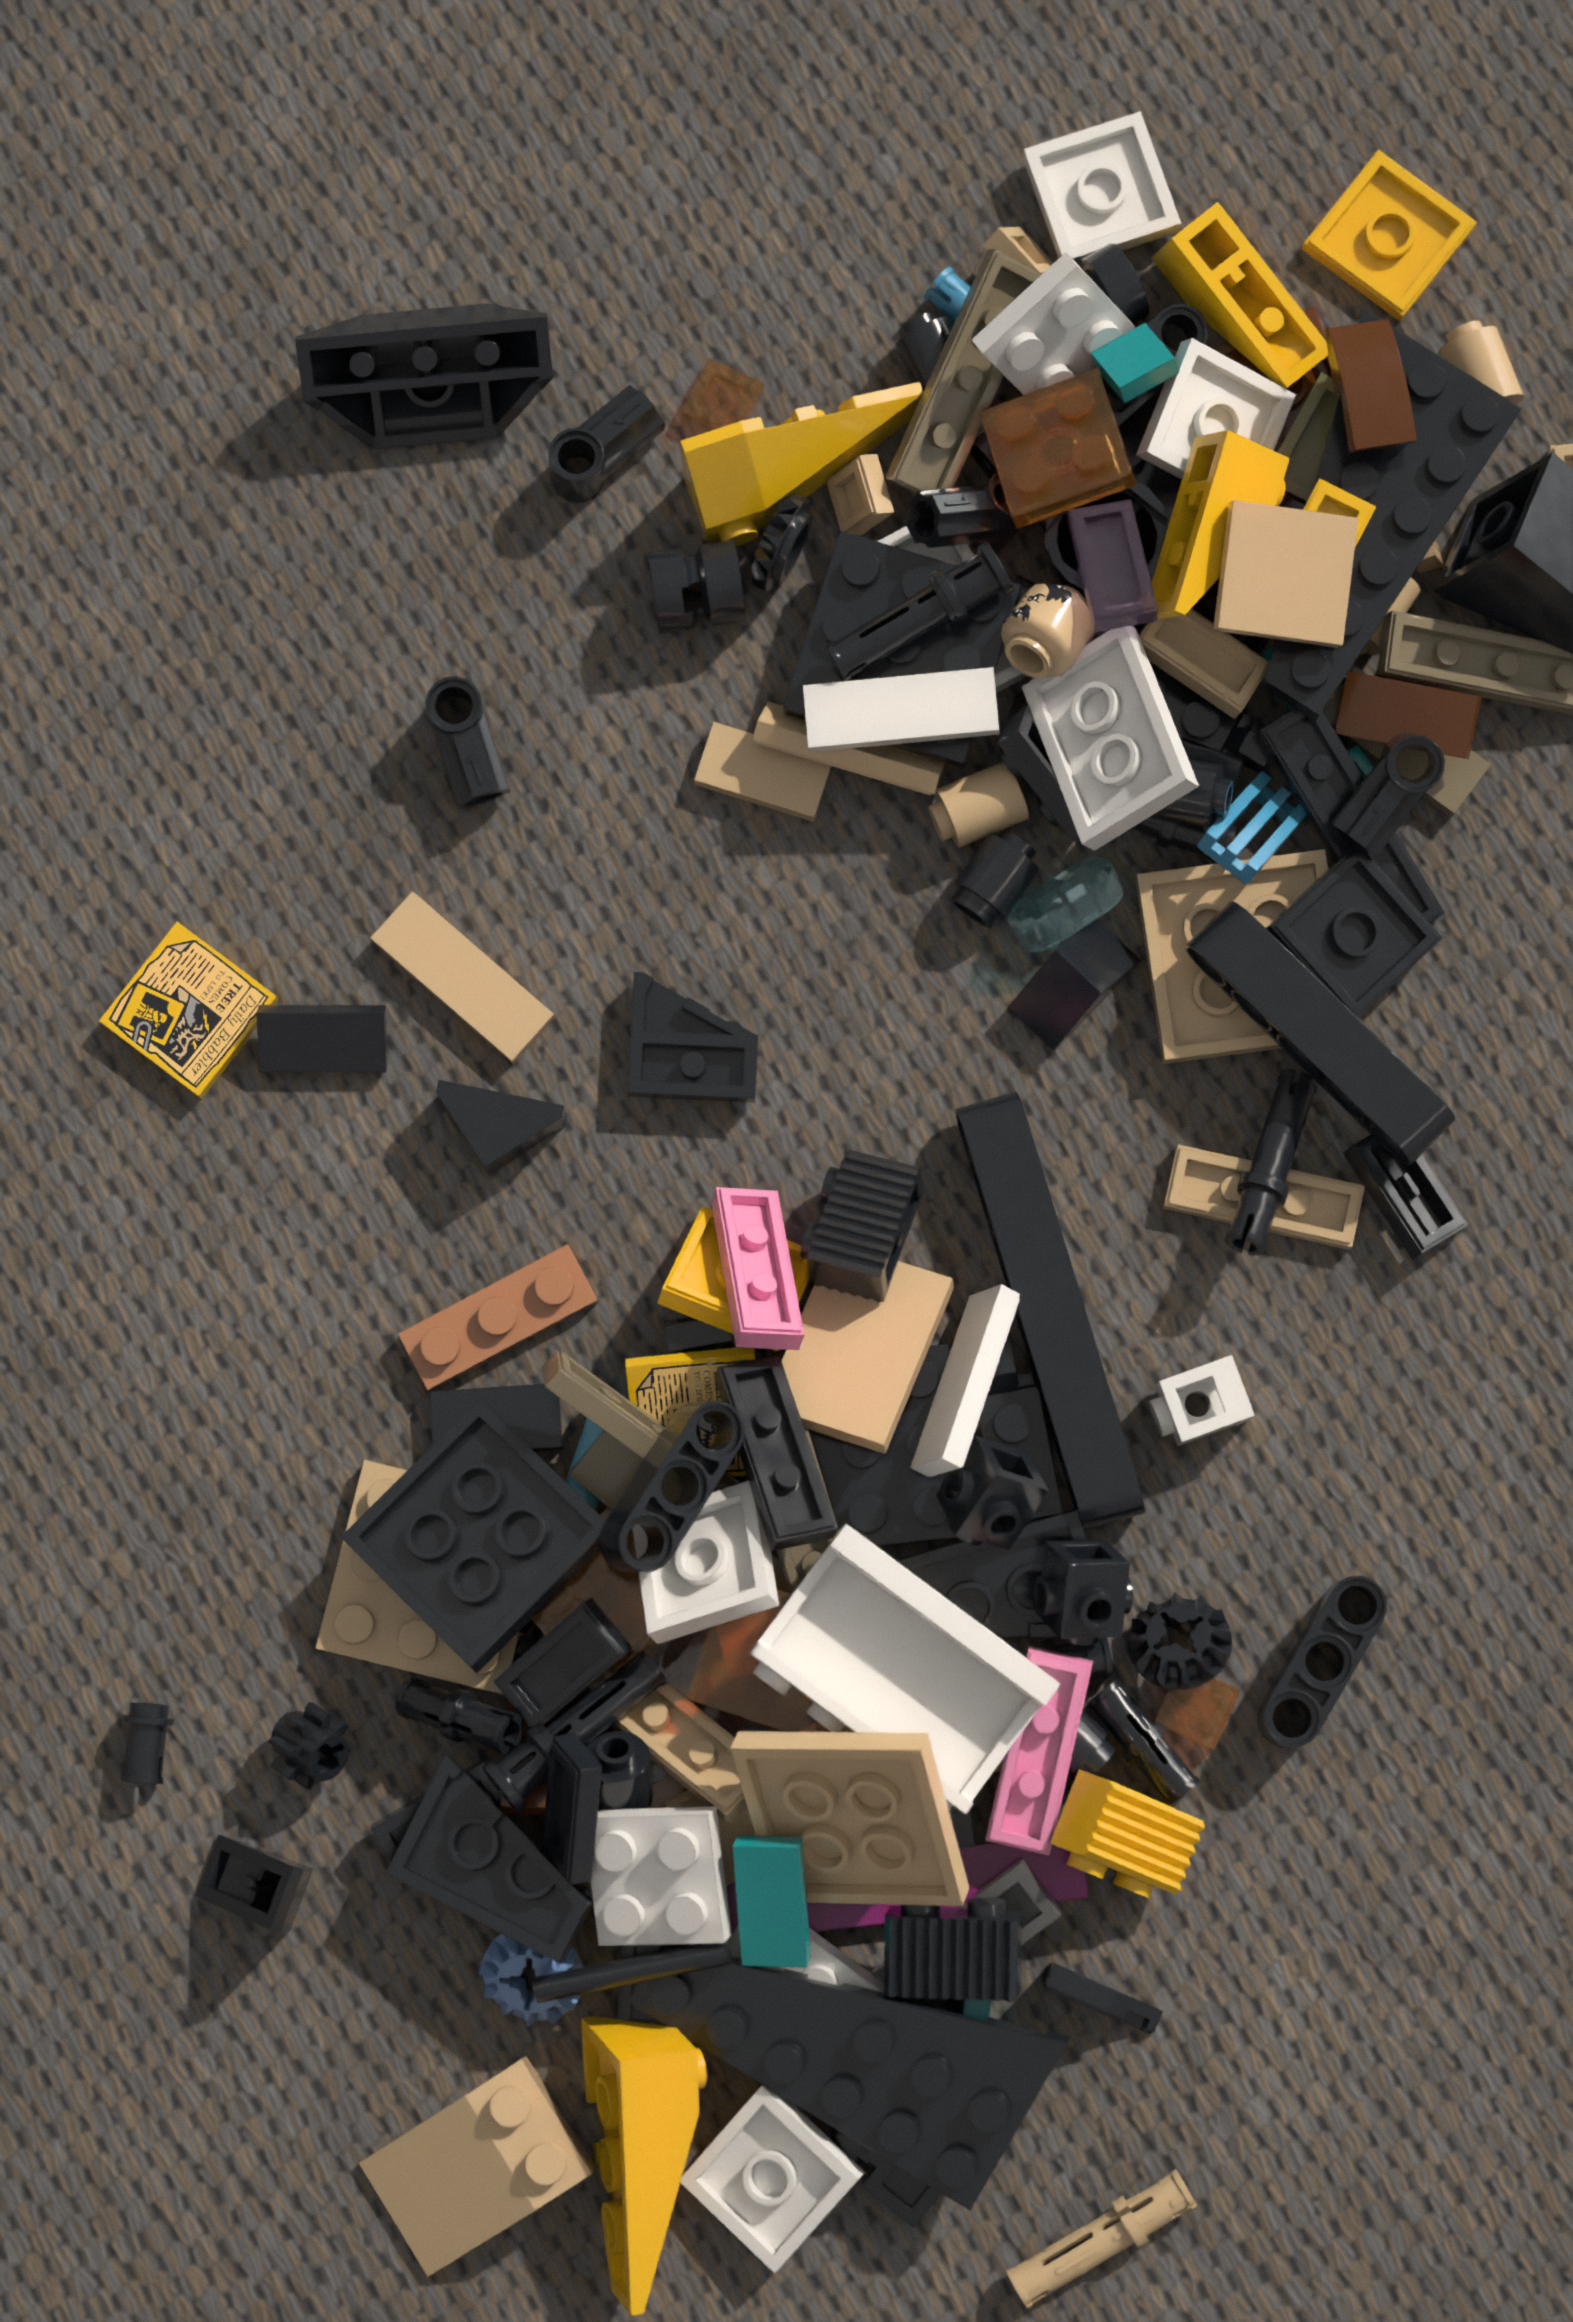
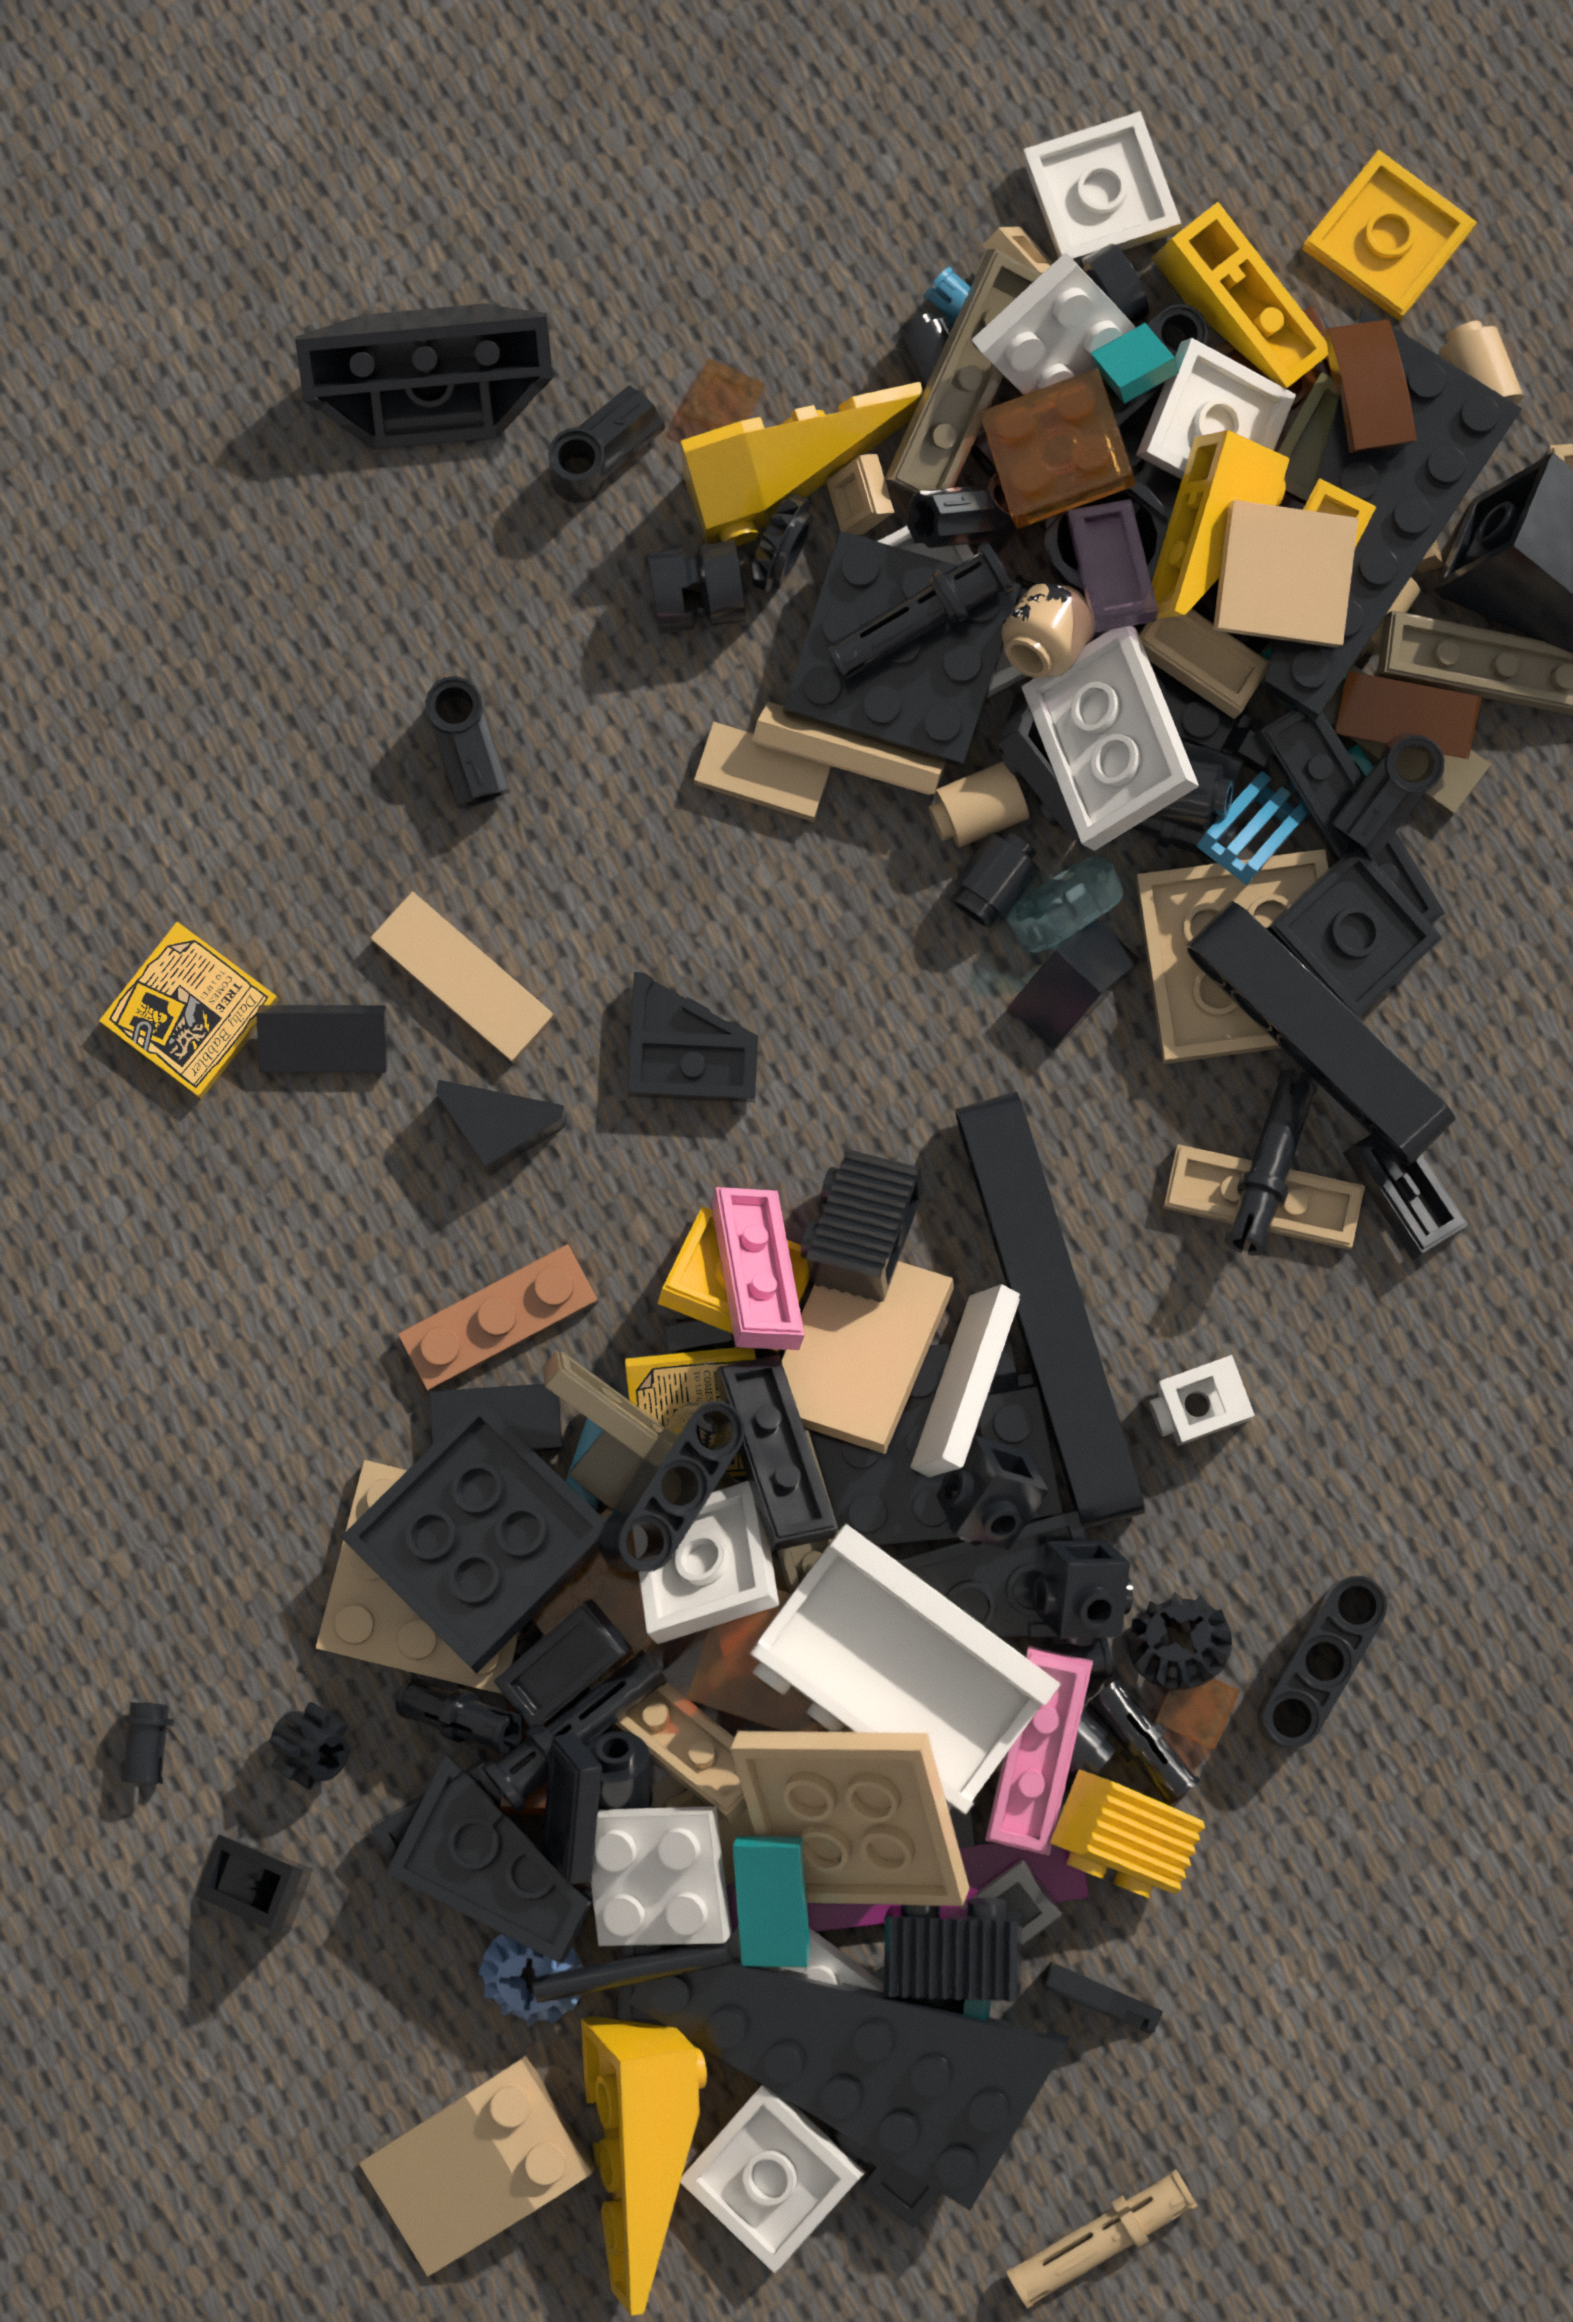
white tile [803,667,1000,752] -> none

